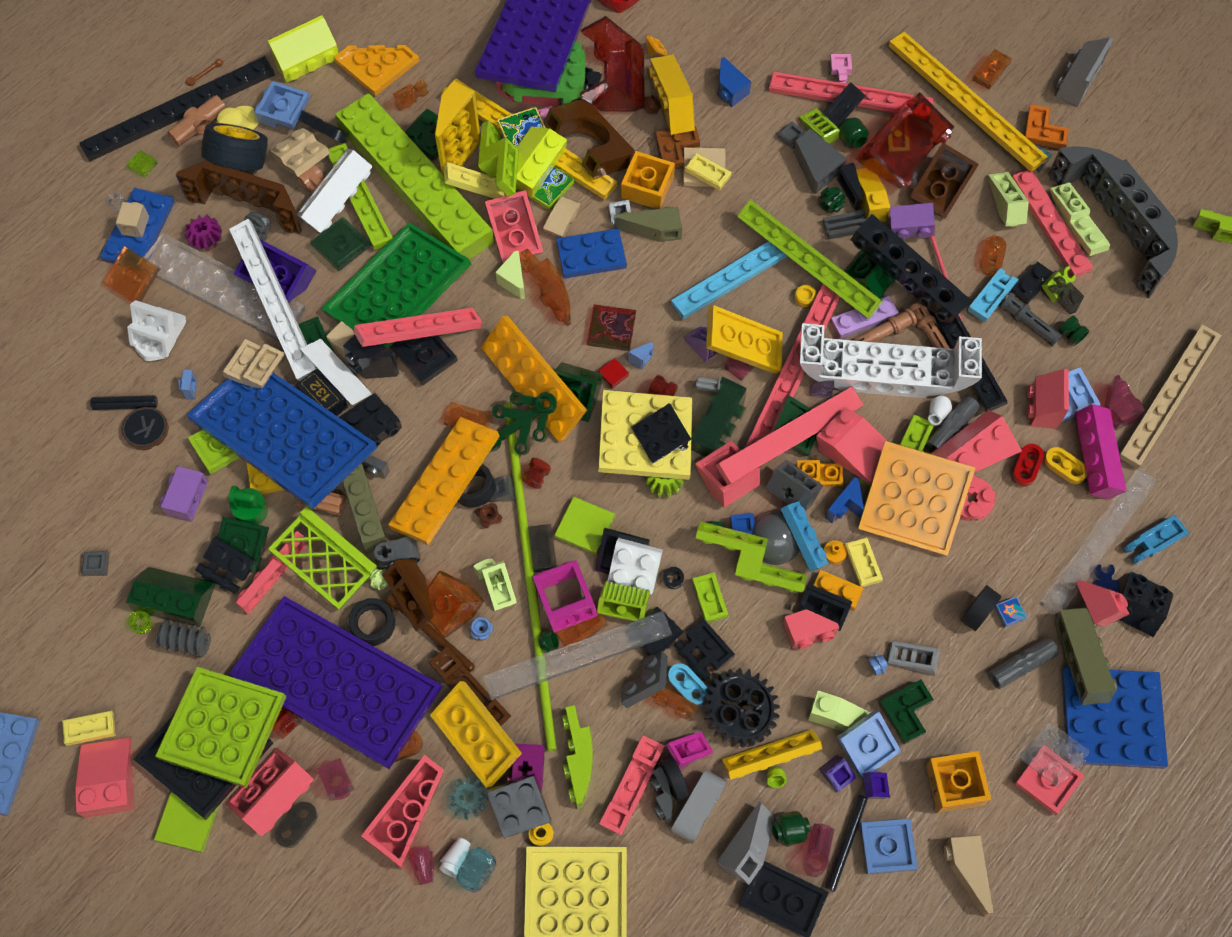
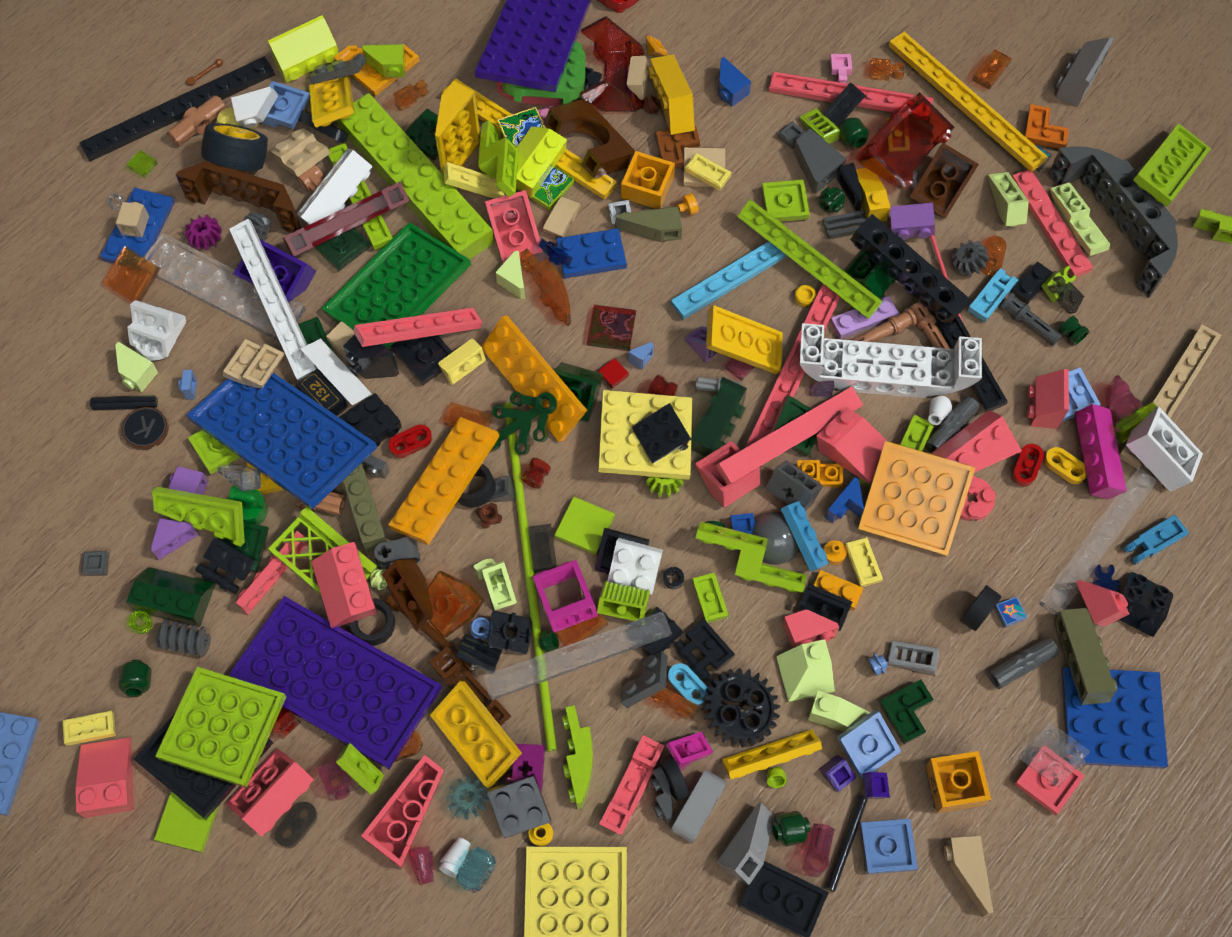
none -> yellowish green slope [115,342,158,392]
none -> dark green head [118,660,152,697]
none -> medium lavender slope [151,518,199,560]
none -> lime wing [152,487,245,547]
none -> clear slope [217,464,261,491]
none -> white slope [231,87,278,128]
none -> arch [282,182,410,257]
none -> dark grey plate [309,54,366,84]
none -> yellow plate [309,76,355,127]
none -> coral slope [311,542,377,629]
none -> lime plate [336,743,384,795]
none -> lime slope [362,44,406,78]
none -> red plate [389,425,432,458]
none -> light yellow slope [438,339,486,385]
none -> black piece [455,634,501,674]
none -> black piece [487,611,532,655]
none -> clear blue plate [538,238,573,266]
none -> tan slope [627,56,648,100]
none -> light orange tile [677,193,699,216]
none -> lime plate [762,179,810,222]
none -> yellowish green slope [776,639,835,703]
none -> clear orange plate [869,58,905,81]
none -> dark grey gear [951,240,989,277]
none -> clear neon green plate [1116,402,1158,444]
none -> white slope [1126,407,1203,492]
none -> lime plate [1133,123,1211,207]

